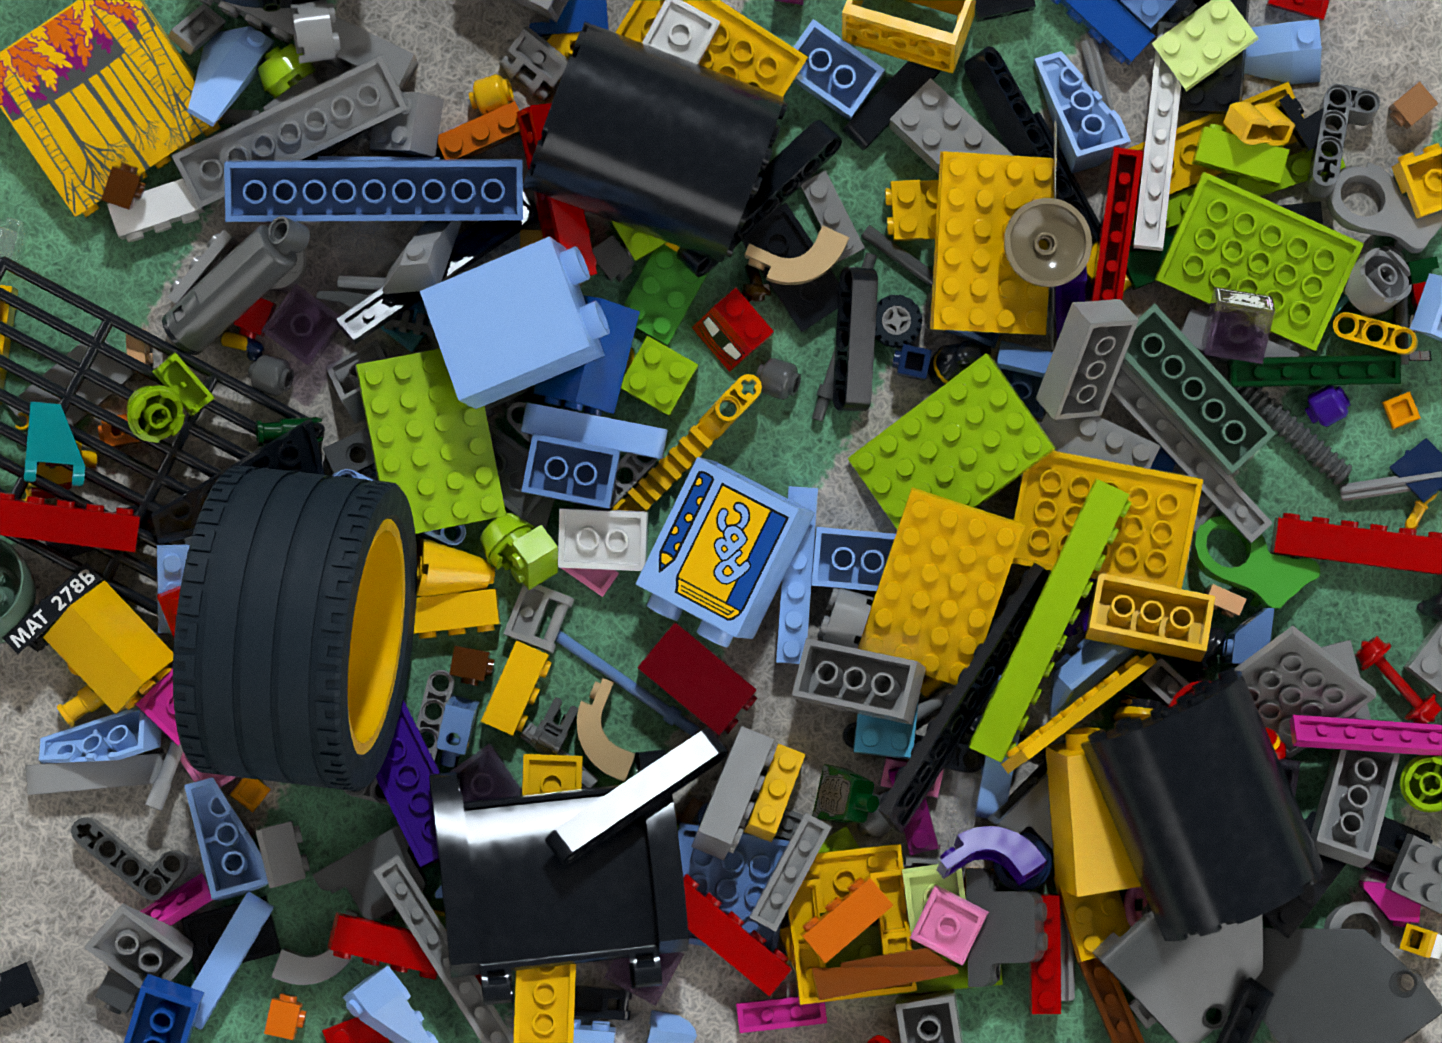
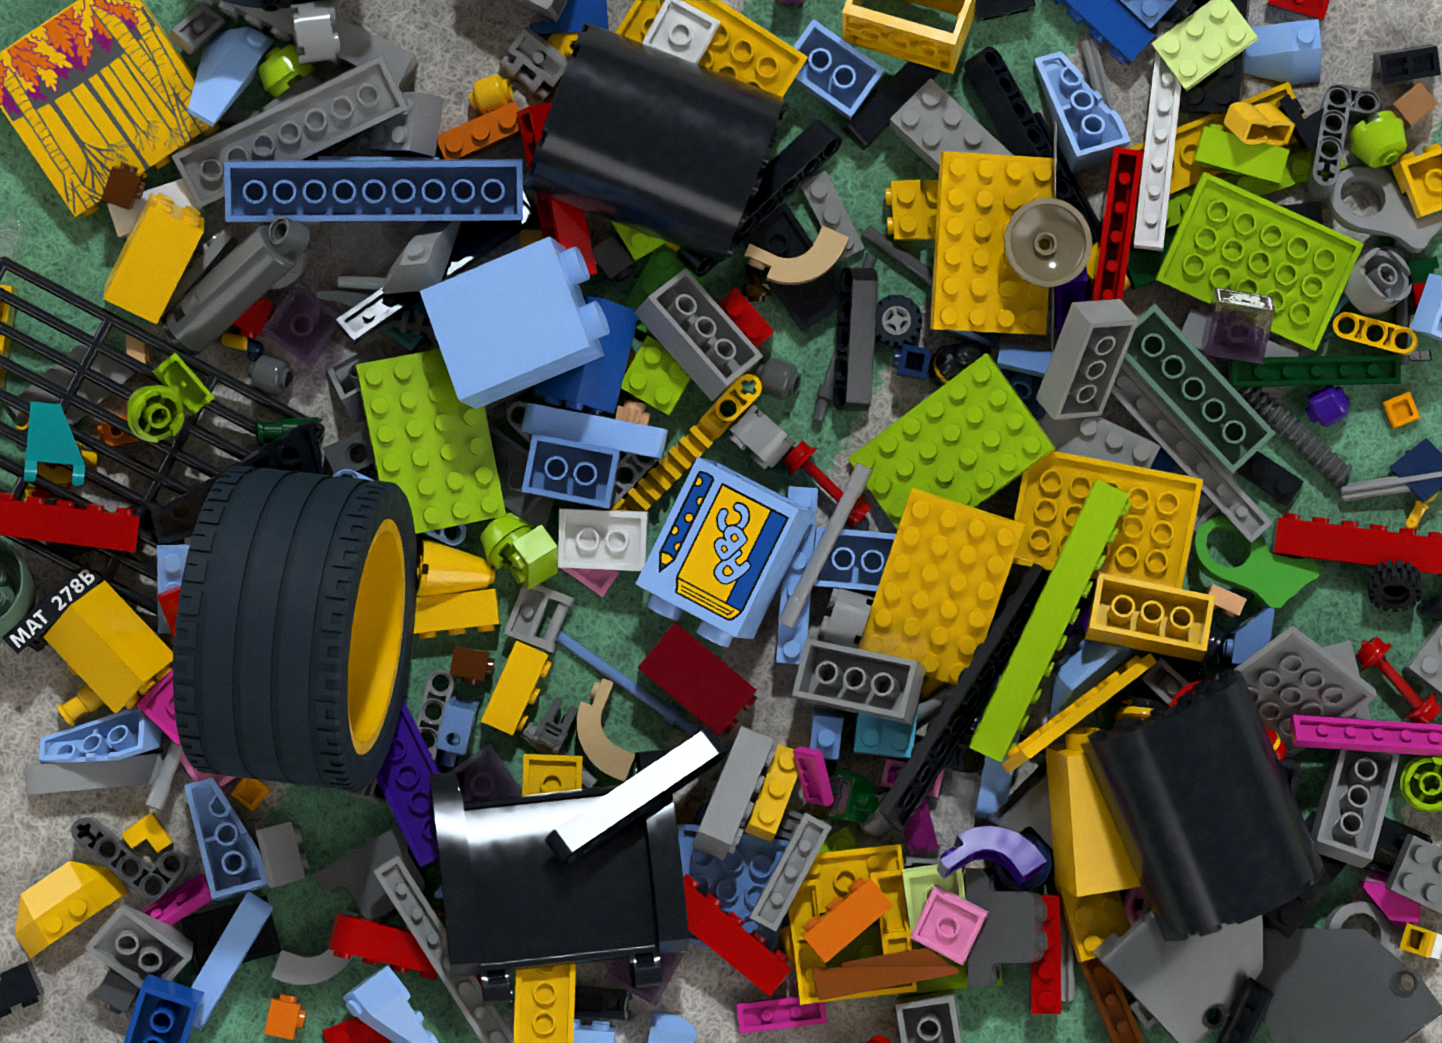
none -> yellow wedge [14,861,128,958]
none -> yellow brick [103,193,204,324]
none -> yellow piece [121,812,174,853]
none -> light nougat gear [614,400,650,425]
none -> light grey brick [634,268,763,401]
none -> light grey brick [728,403,795,470]
none -> light grey piece [777,463,873,629]
none -> red piece [782,440,872,529]
none -> dark pink plate [793,746,834,807]
none -> medium blue torso [809,707,843,766]
none -> black plate [1235,451,1304,506]
none -> lime cone [1349,111,1407,168]
none -> black tyre [1368,559,1422,612]
none -> black hinge [1373,44,1441,84]

